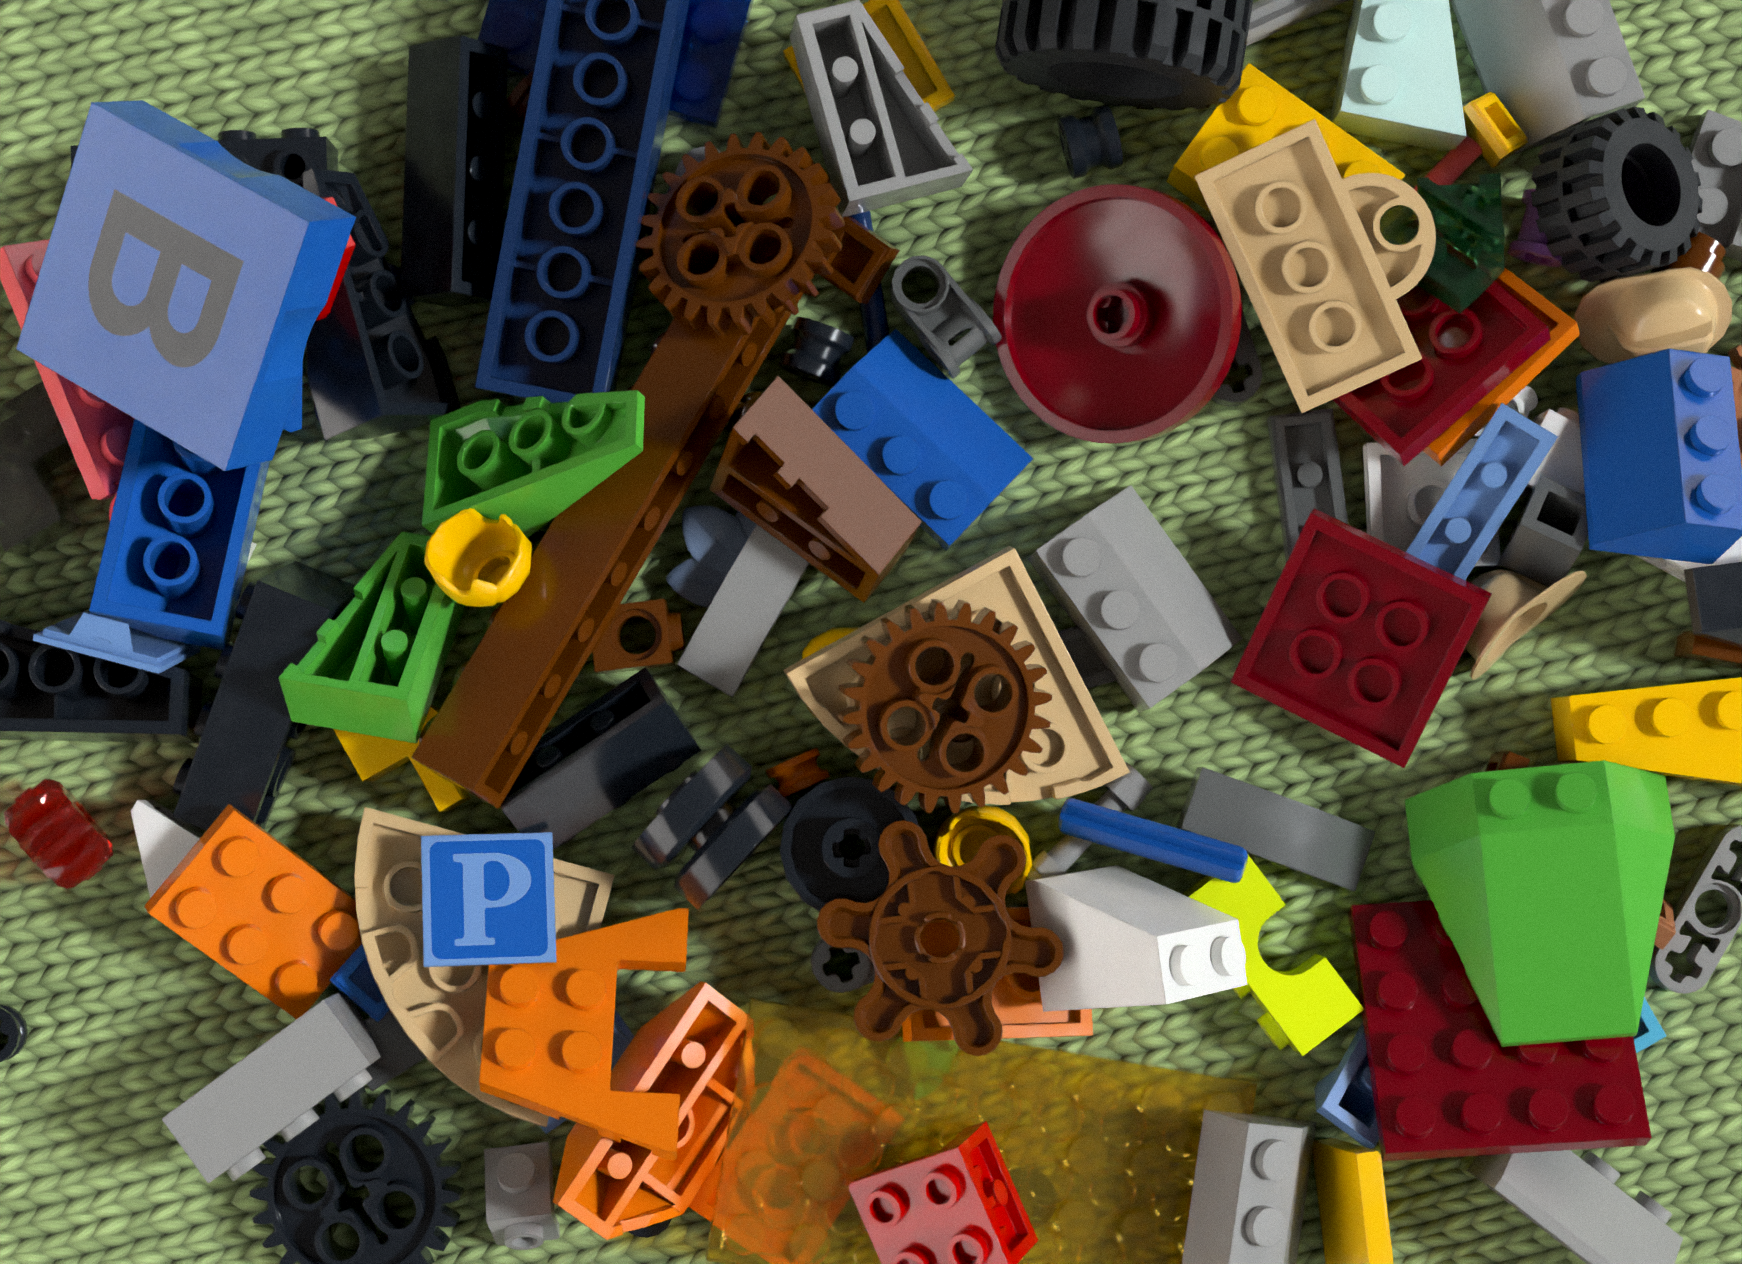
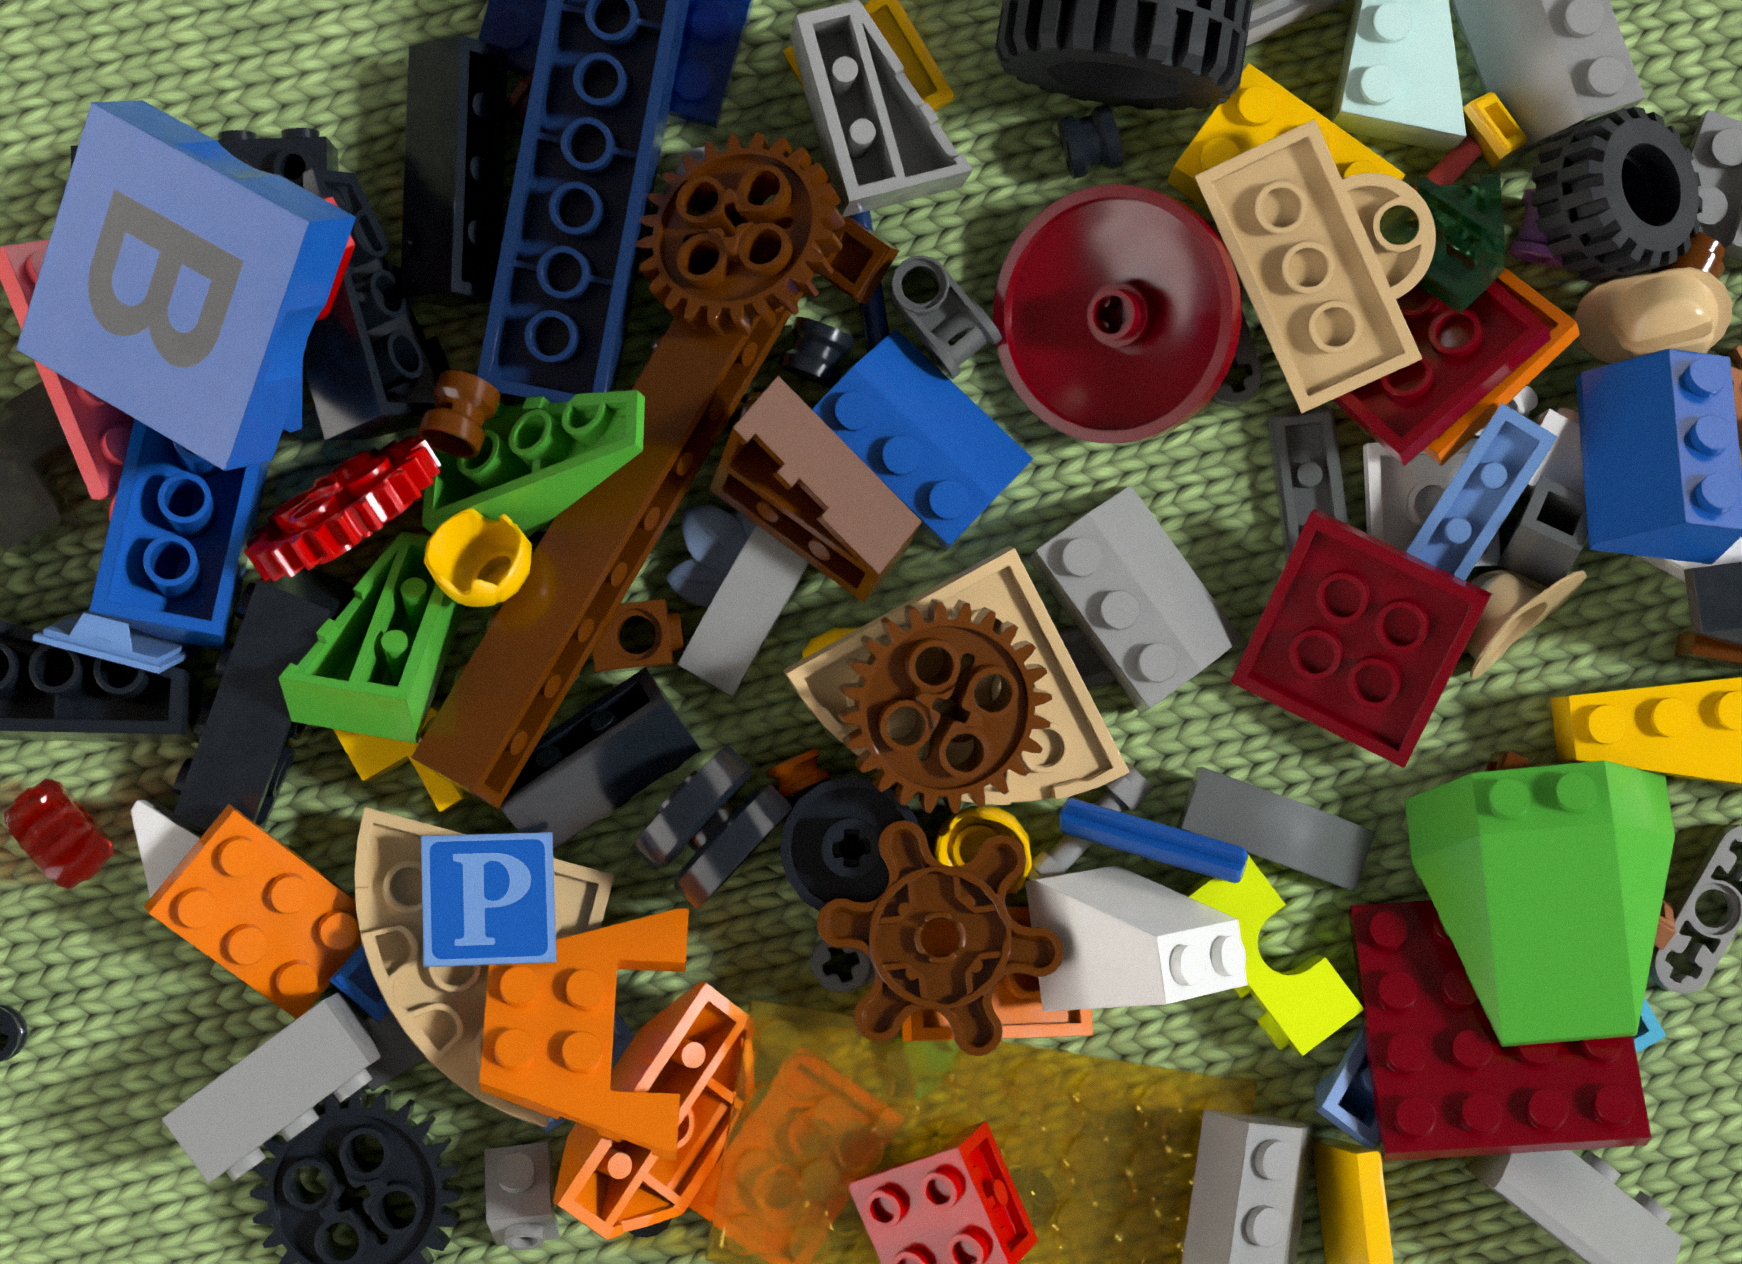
none -> red gear [244,436,441,581]
none -> reddish brown wheel [417,370,501,459]

